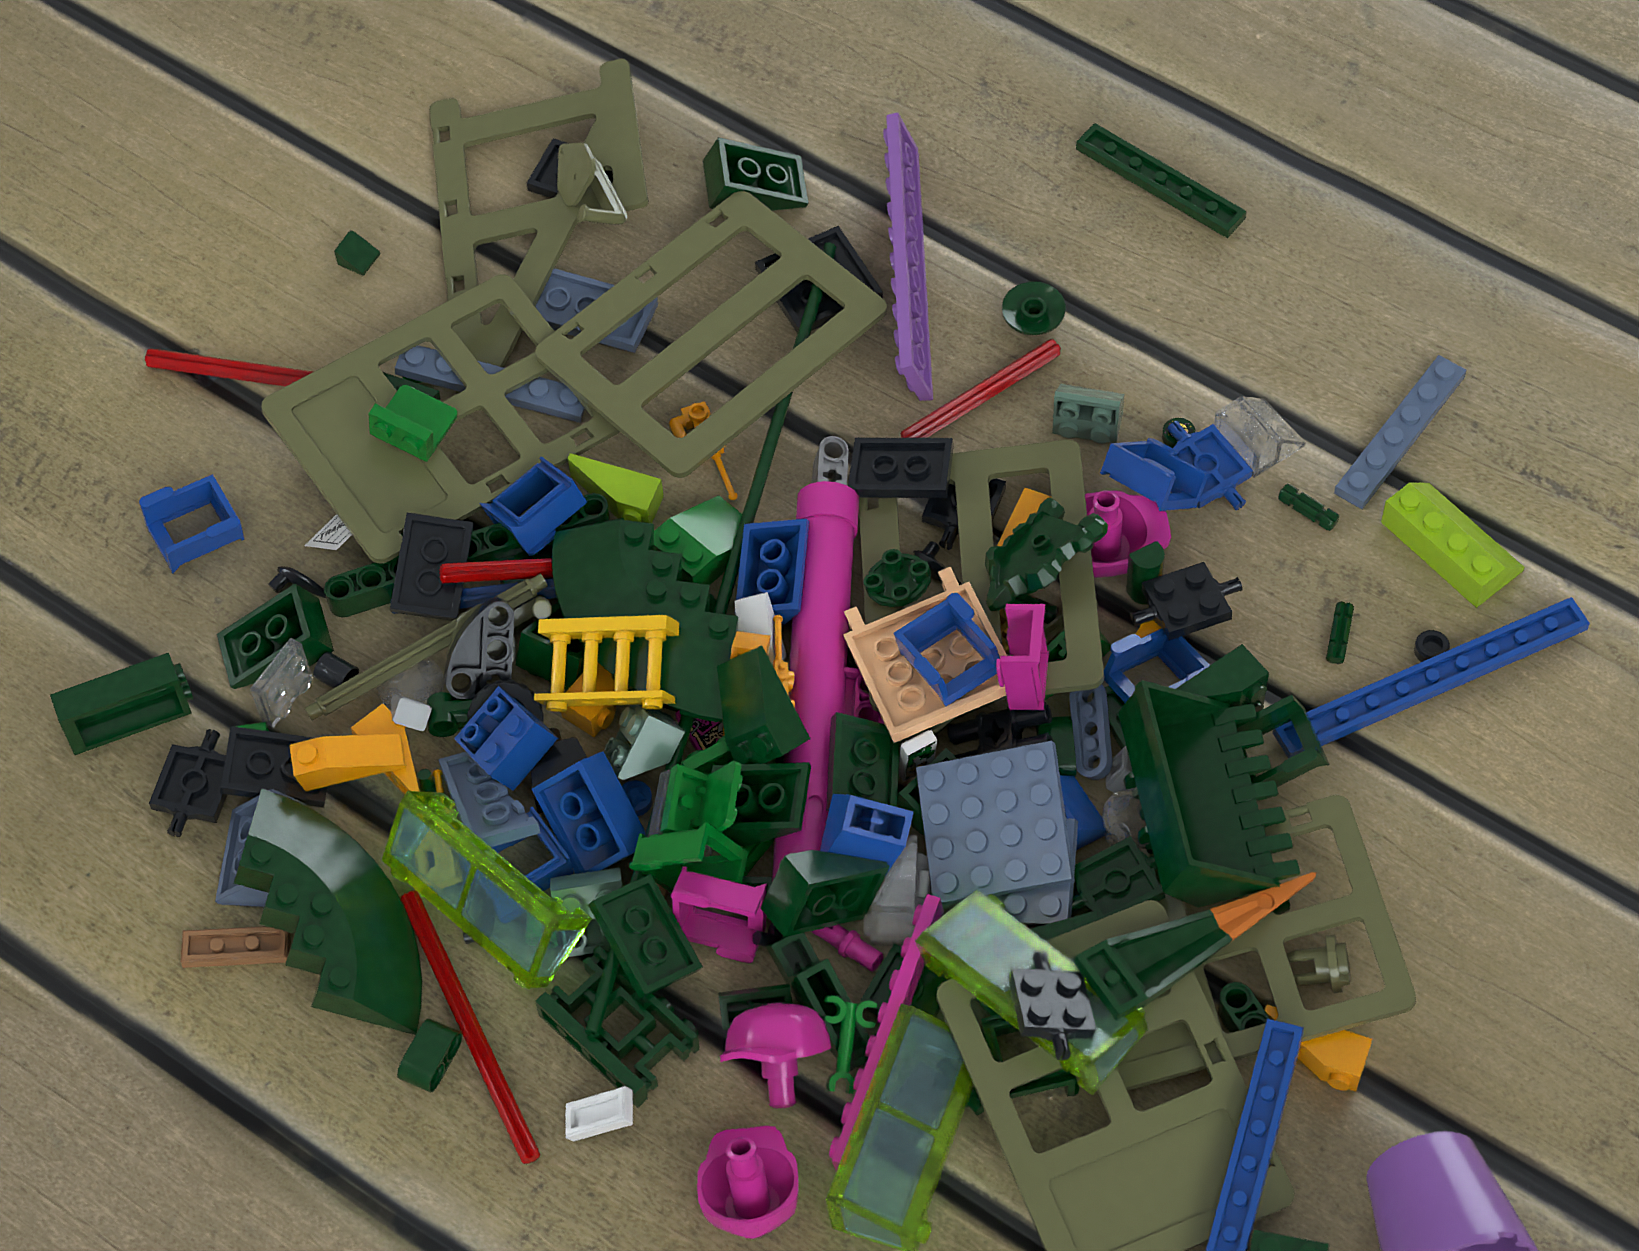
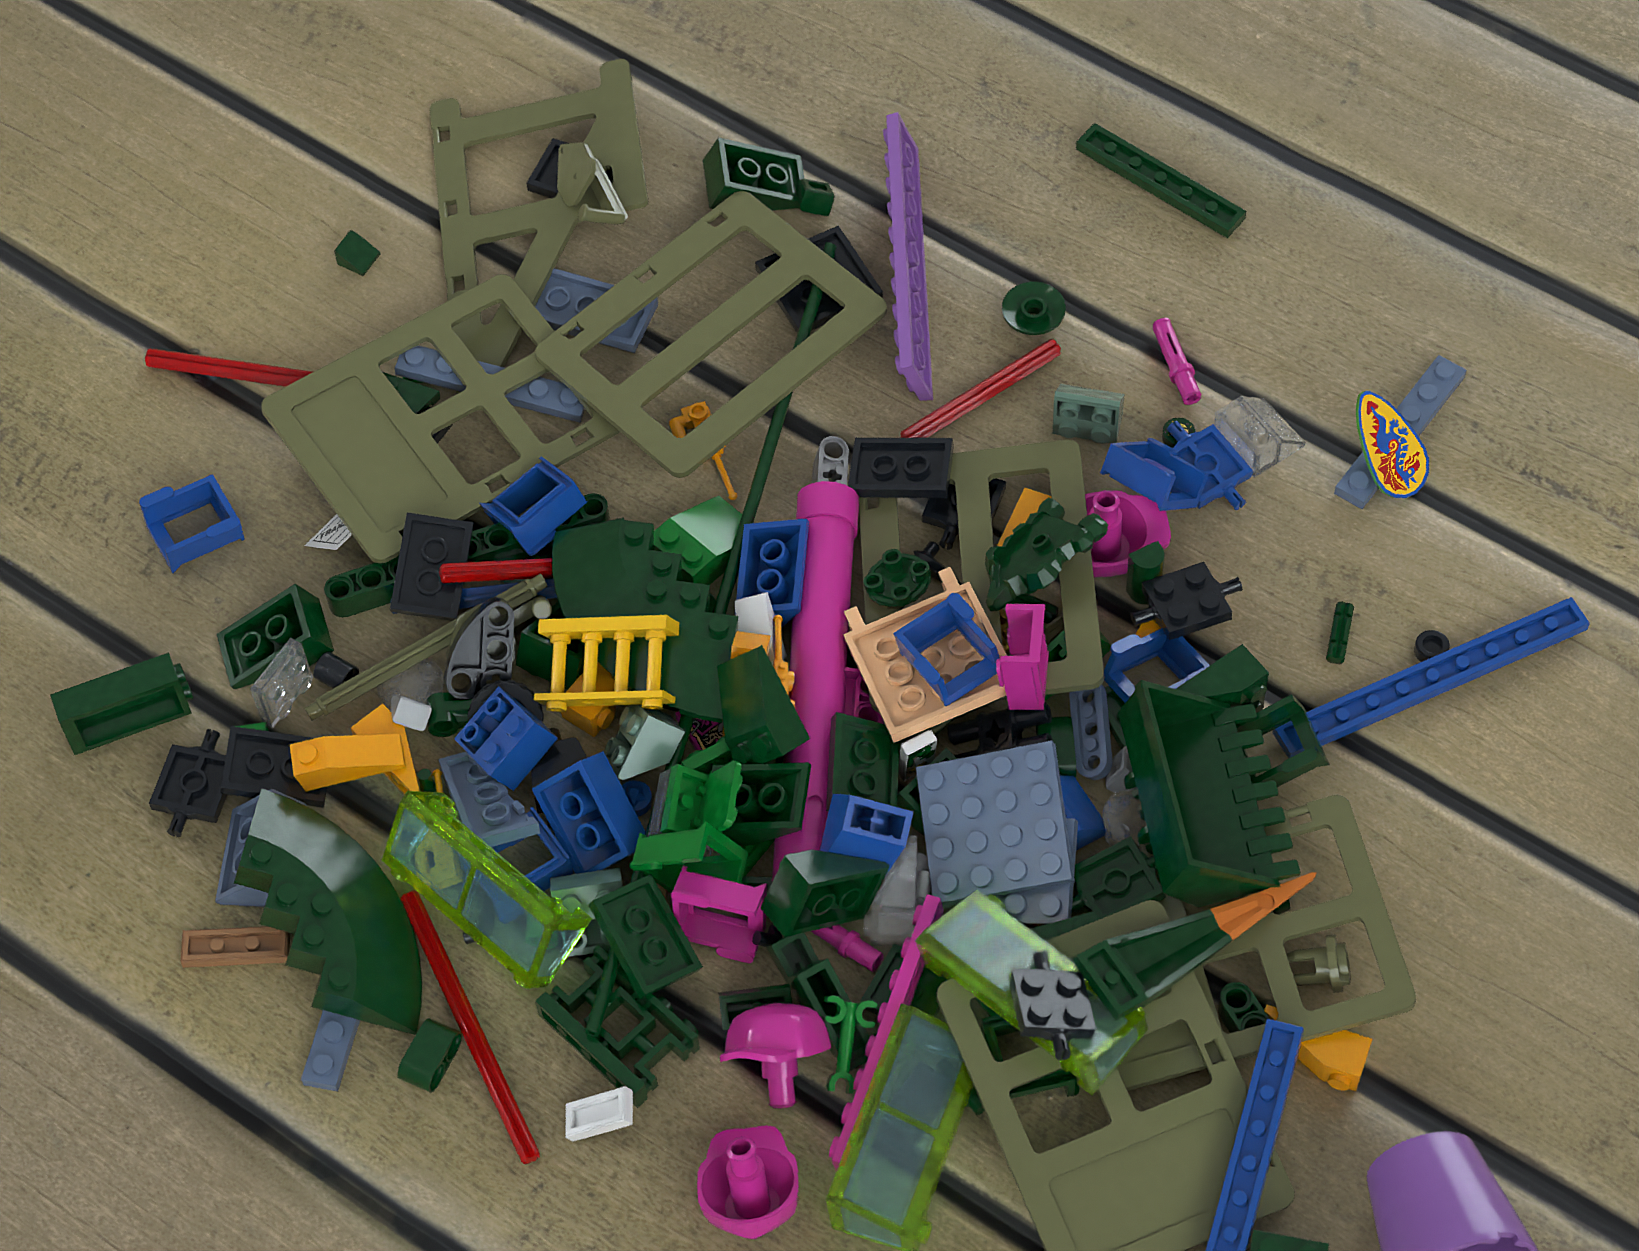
black bar [268,566,326,598] -> none
green bracket [369,385,458,462] -> none
lime slope [567,453,664,523] -> none
dark green axle [1278,484,1339,531] -> none
lime slope [1381,482,1525,608] -> none
none -> sand blue plate [301,1010,360,1092]
none -> dark green slope [799,178,835,216]
none -> dark pink pin [1152,318,1201,405]
none -> shield [1356,391,1429,498]

